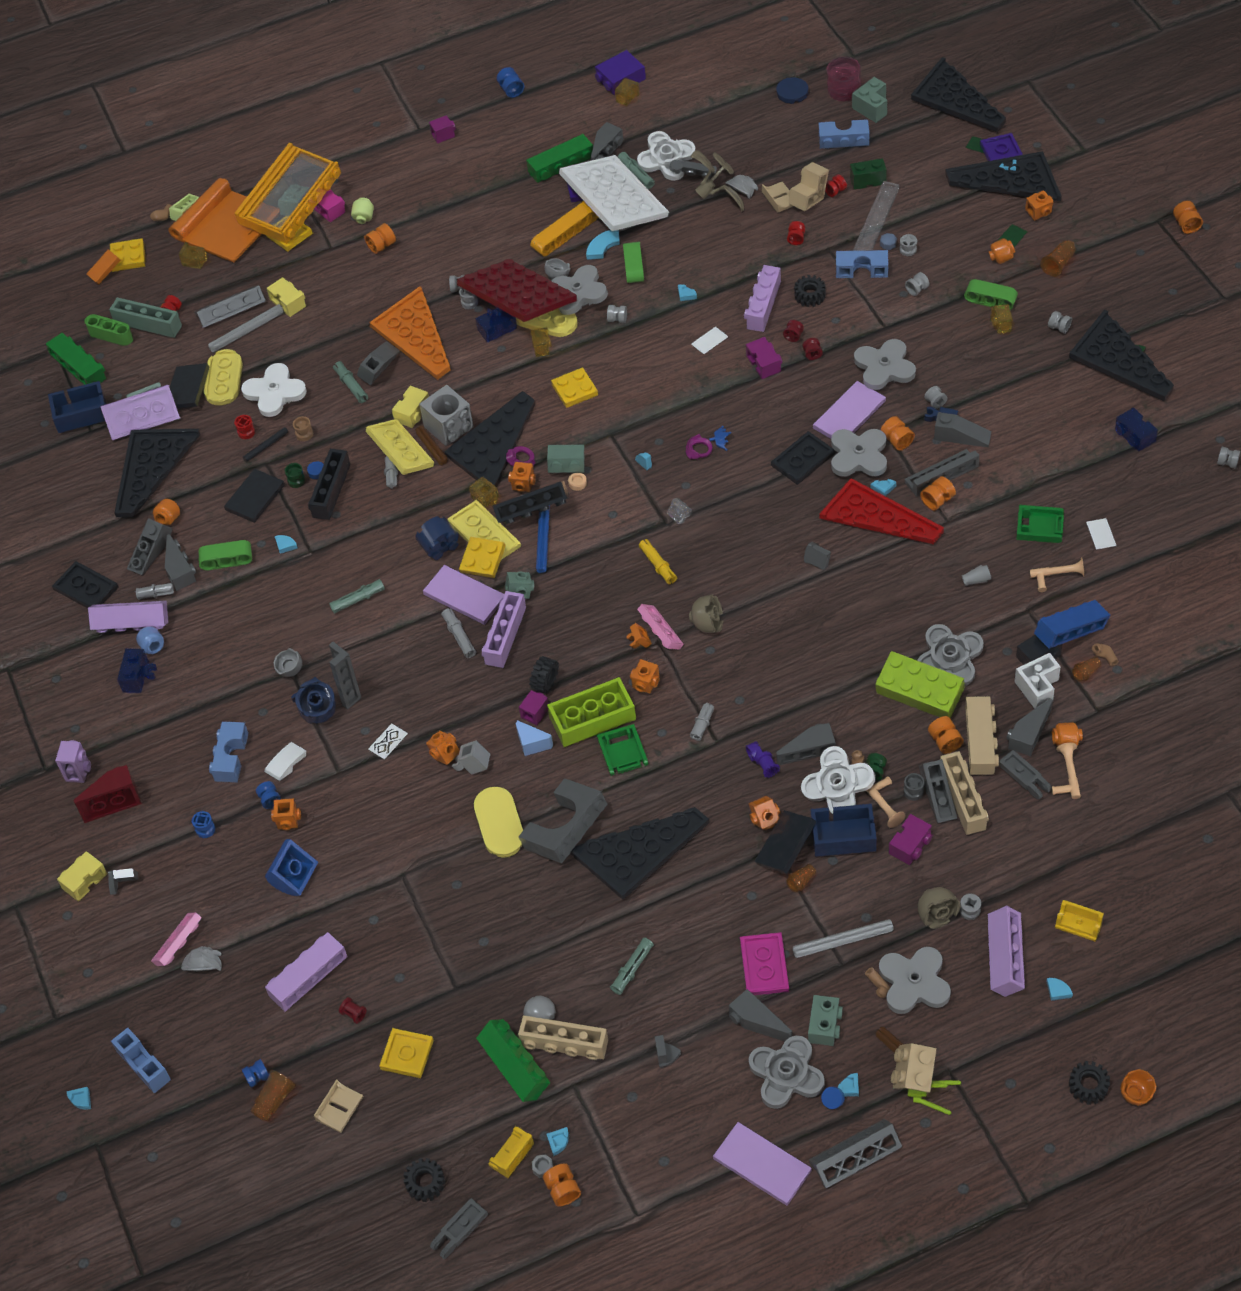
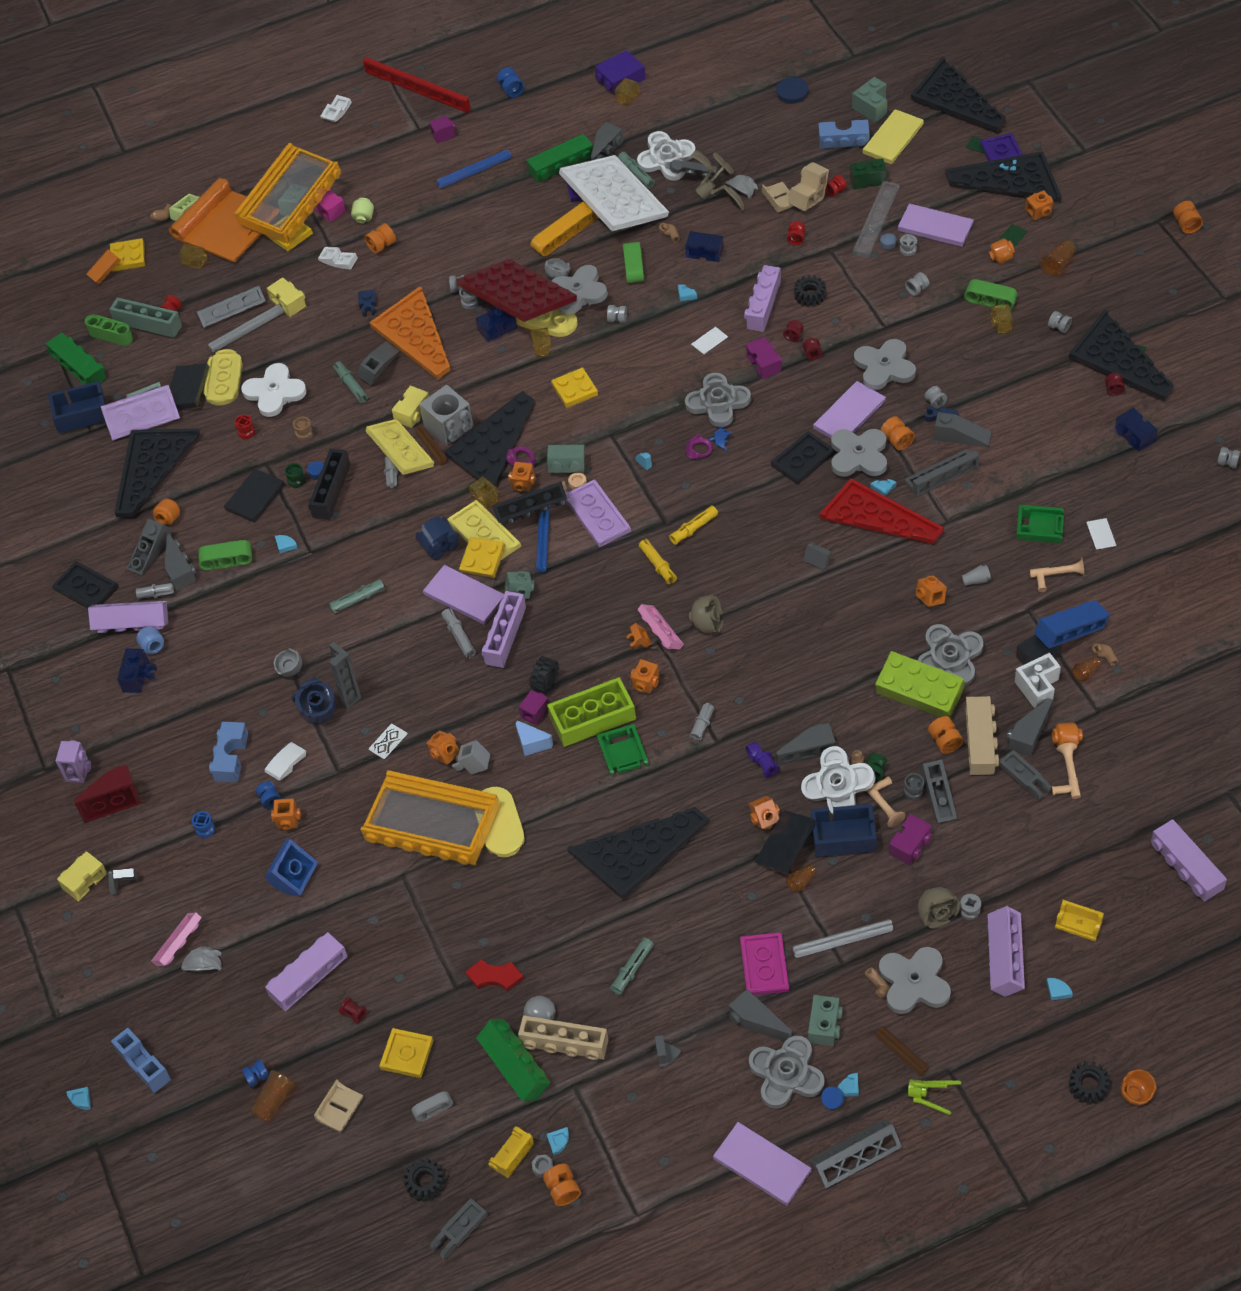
black bar [243,427,289,462] -> none
dark grey arch [519,778,607,864] -> none
medium azure tile [586,230,620,260] -> none
clear tile [667,498,692,524] -> none
clear pink wheel [827,57,861,101] -> none
medium blue arch [836,250,888,278] -> none
tan bracket [891,1043,936,1093] -> none
orange wheel [920,476,956,511] -> none
tan brick [940,751,989,835] -> none
none -> white slope [318,247,358,270]
none -> white slope [320,95,352,122]
none -> dark blue plate [358,289,377,317]
none -> window [360,770,500,865]
none -> red tile [363,57,471,113]
none -> light grey beam [411,1091,453,1122]
none -> blue axle [436,150,511,188]
none -> red tile [465,960,524,991]
none -> lavender tile [566,479,631,547]
none -> medium nougat arm [659,223,680,243]
none -> yellow pin [669,505,718,545]
none -> clear blue brick [685,231,724,262]
none -> light grey plant [685,373,751,427]
none -> light yellow tile [863,109,924,165]
none -> lavender tile [898,204,974,247]
none -> orange brick [916,576,947,607]
none -> dark red wheel [1105,373,1125,396]
none -> lavender brick [1151,819,1227,902]

